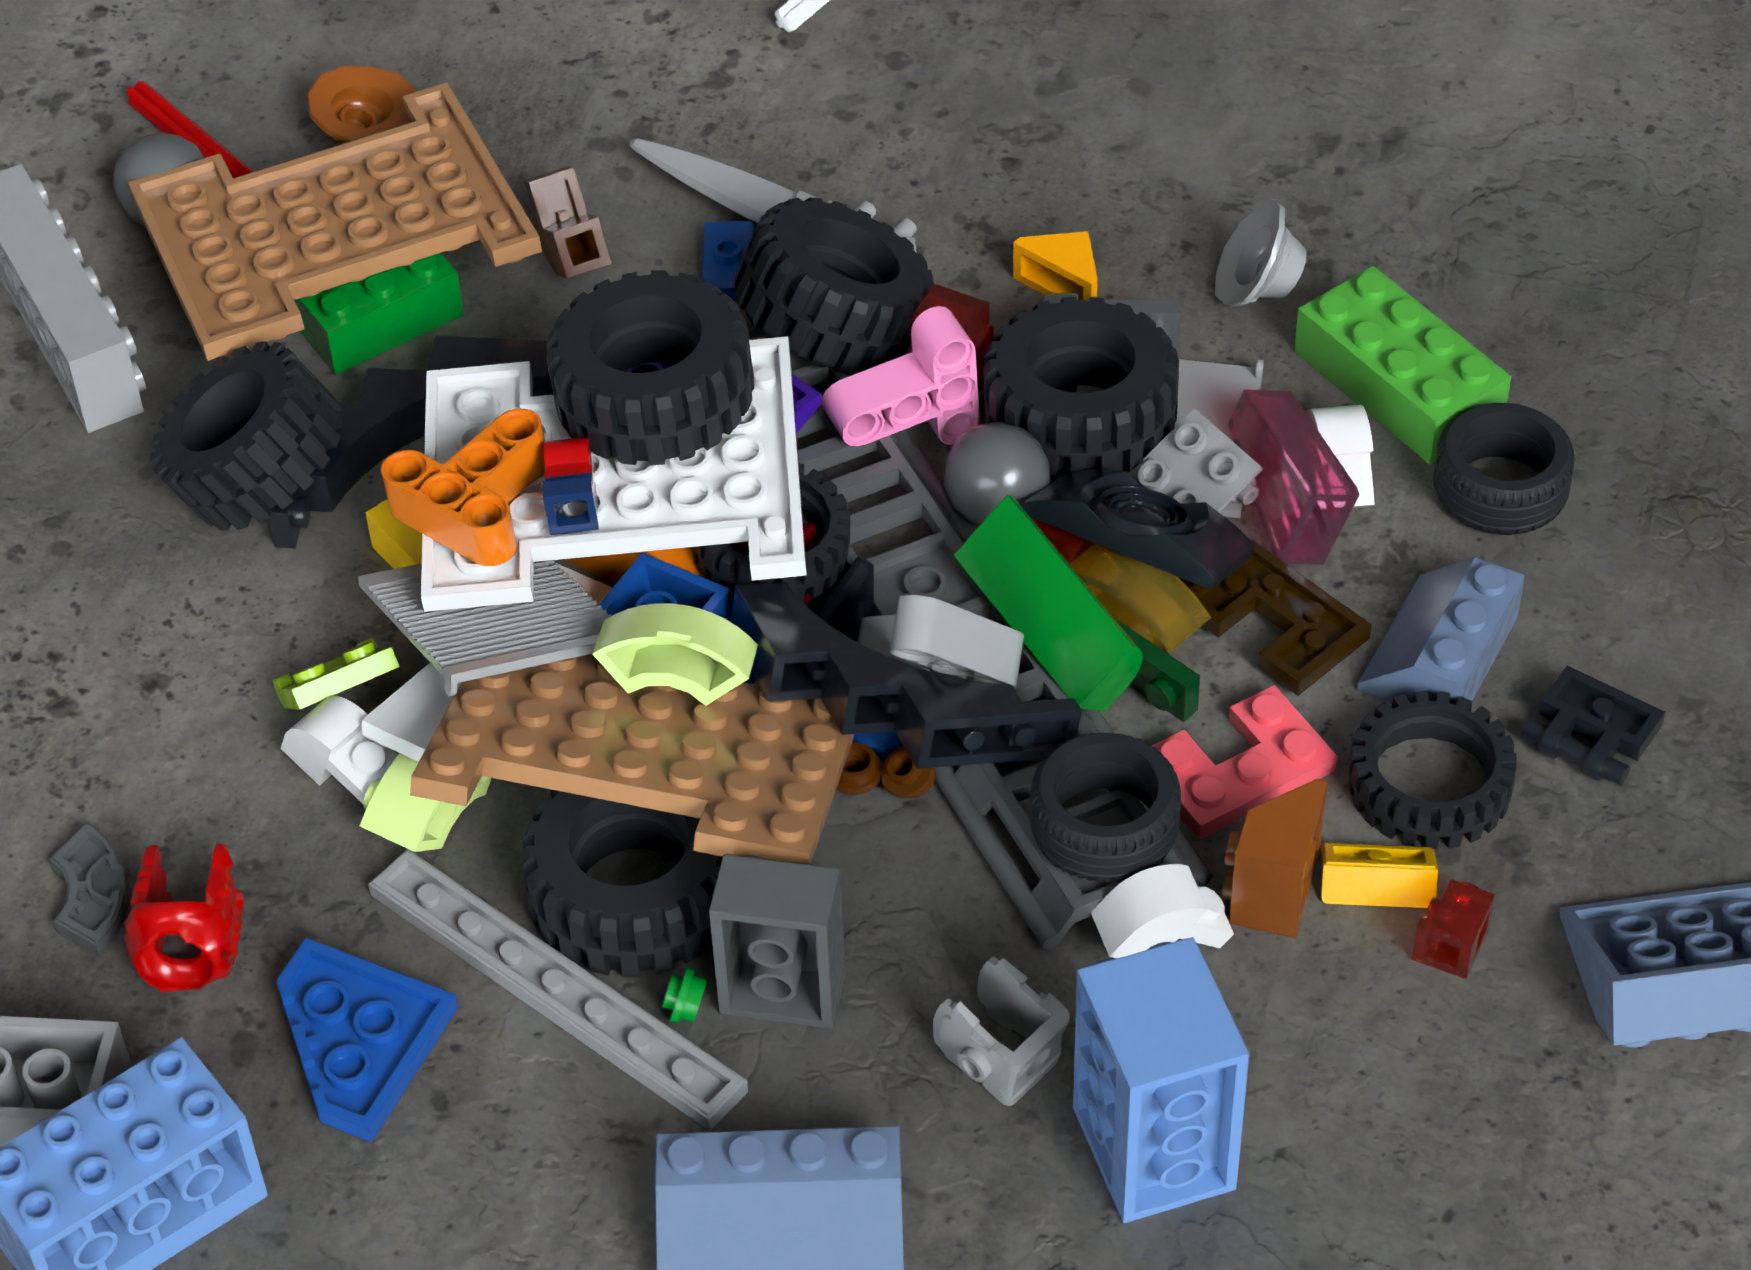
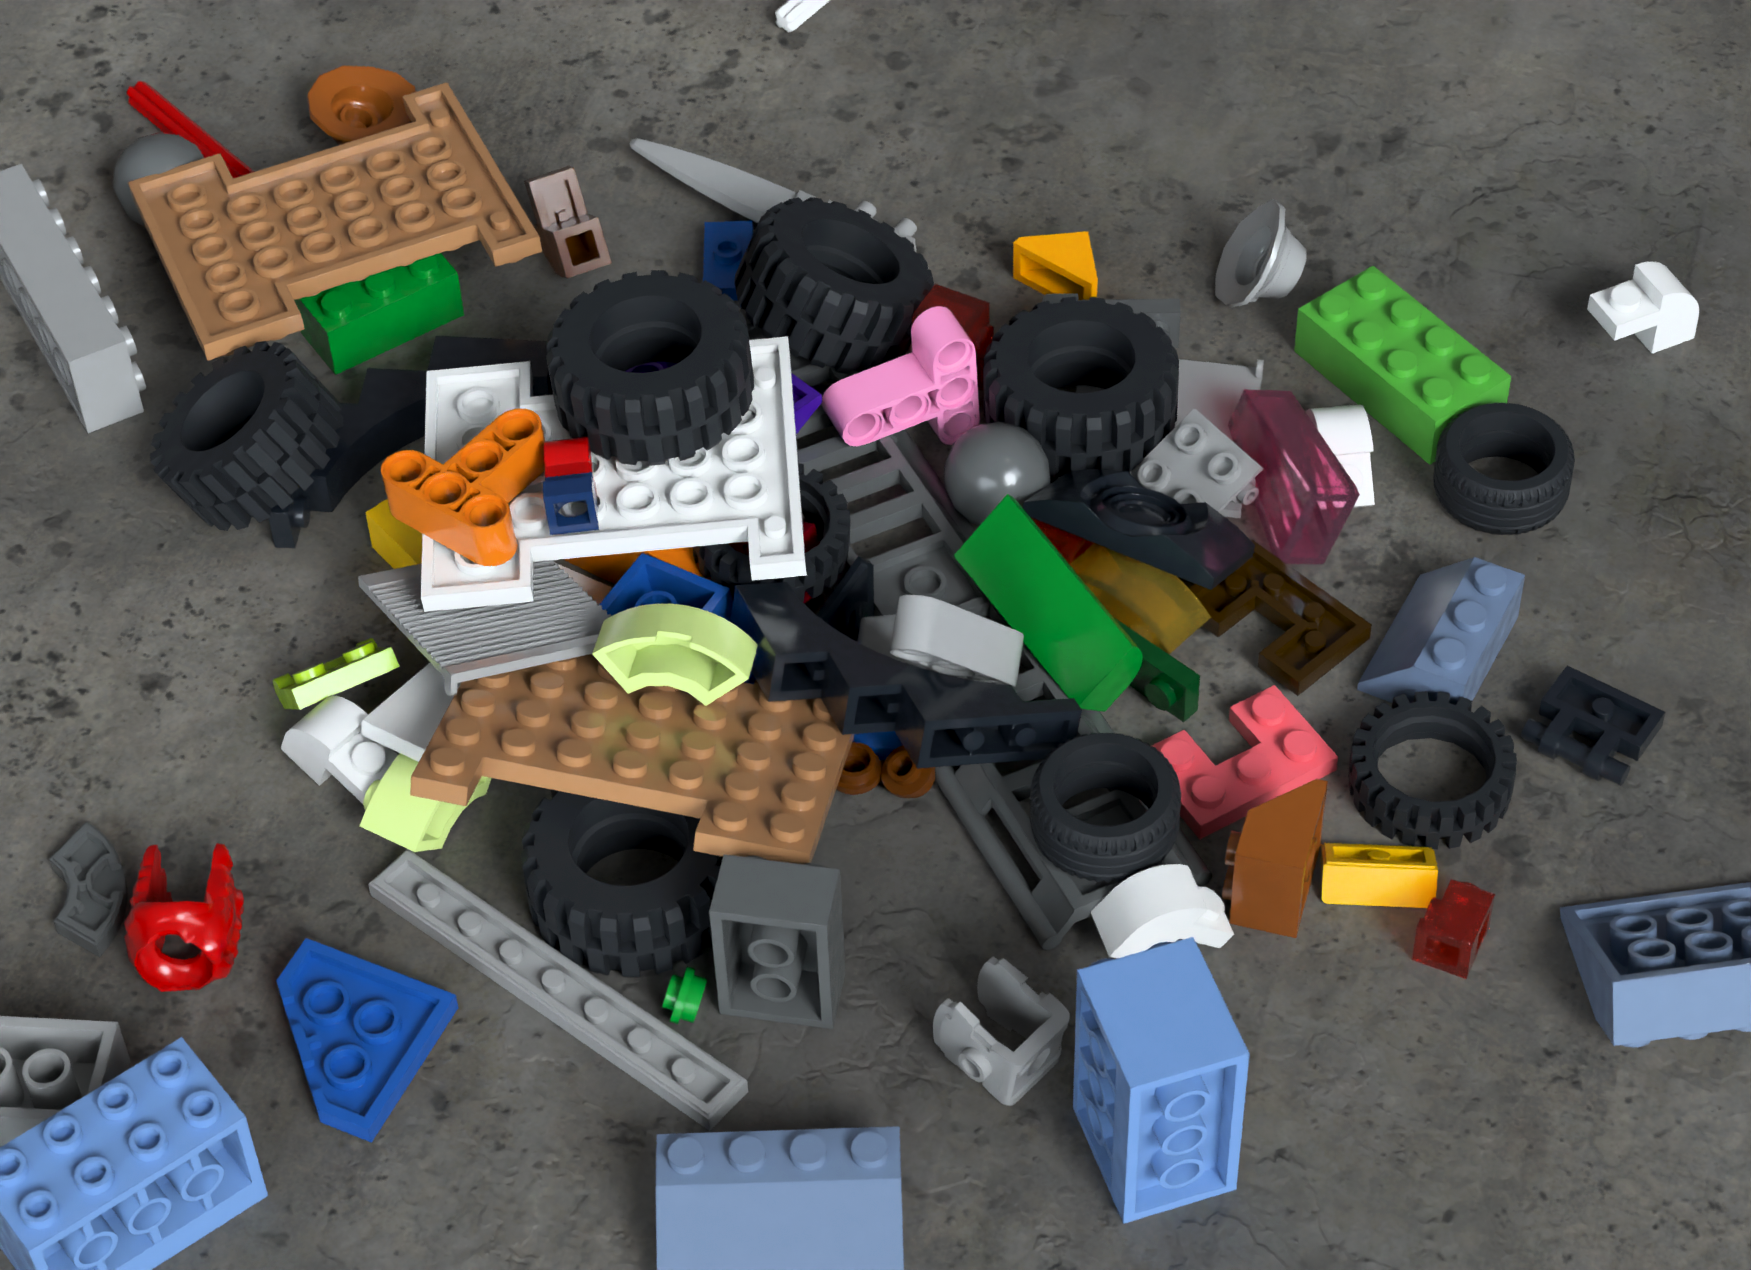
none -> white brick [1587,262,1699,353]

